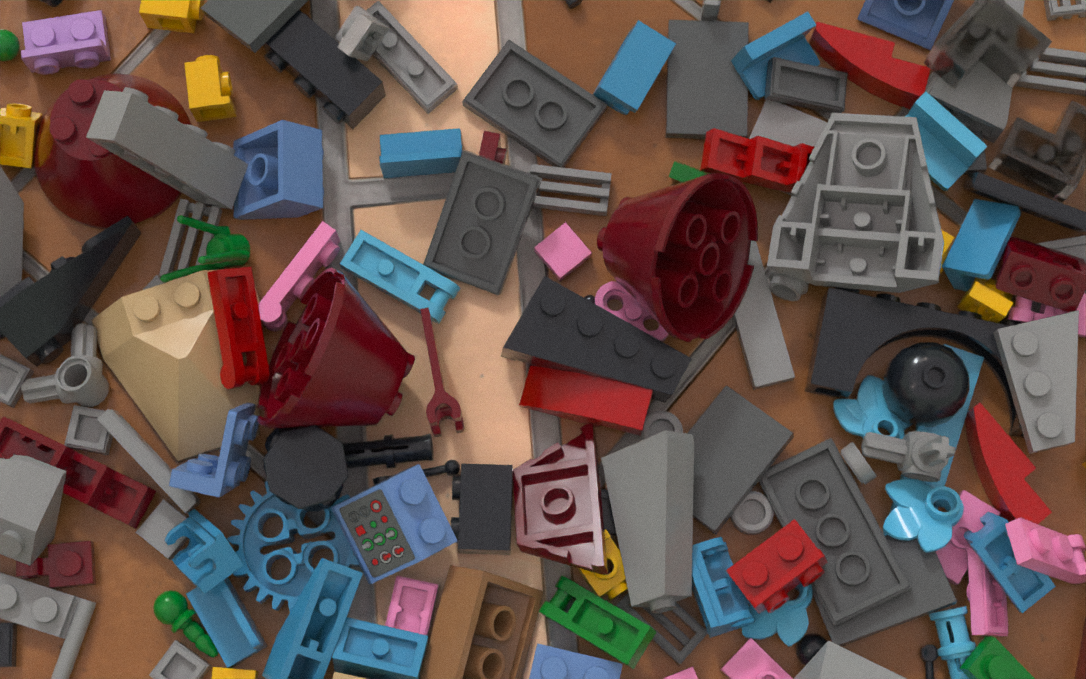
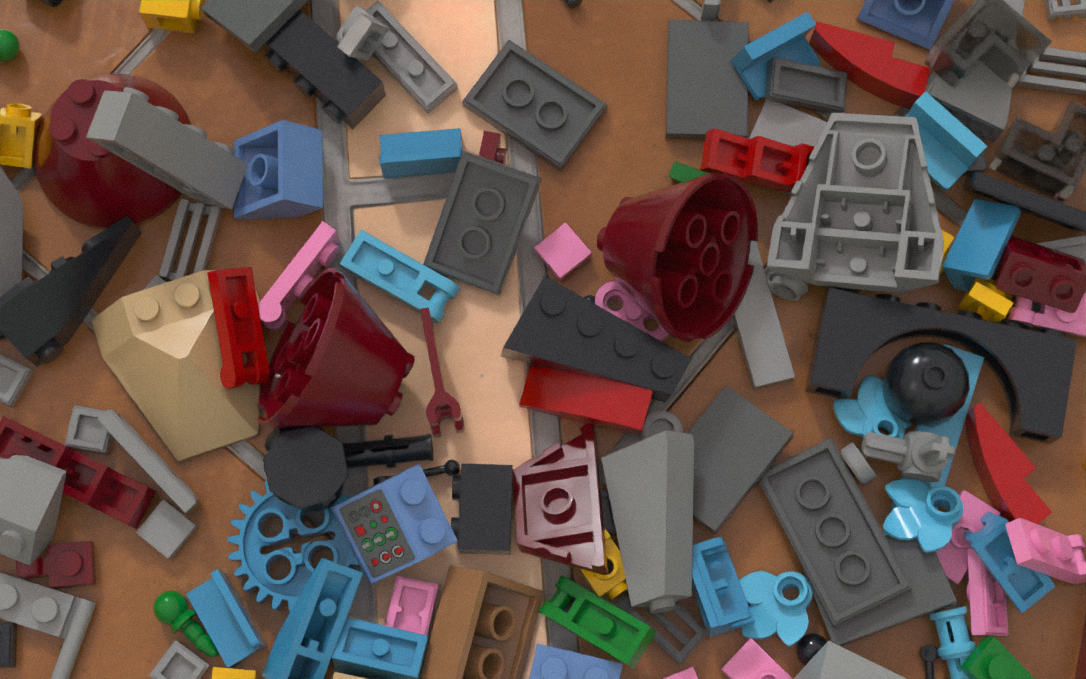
lavender bracket [21,10,111,75] -> none
light grey axle [21,323,109,407] -> none
green plant [160,215,250,283] -> none
dark azure hinge [164,508,244,594] -> none
medium blue bracket [169,402,259,498] -> none
yellow brick [184,55,237,122] -> none
light grey tile [530,164,612,216] -> none
dark azure hinge [592,20,676,115] -> none
red bracket [726,519,828,614] -> none
light grey tile [730,491,774,535] -> none
light grey wing [993,310,1079,454] -> none

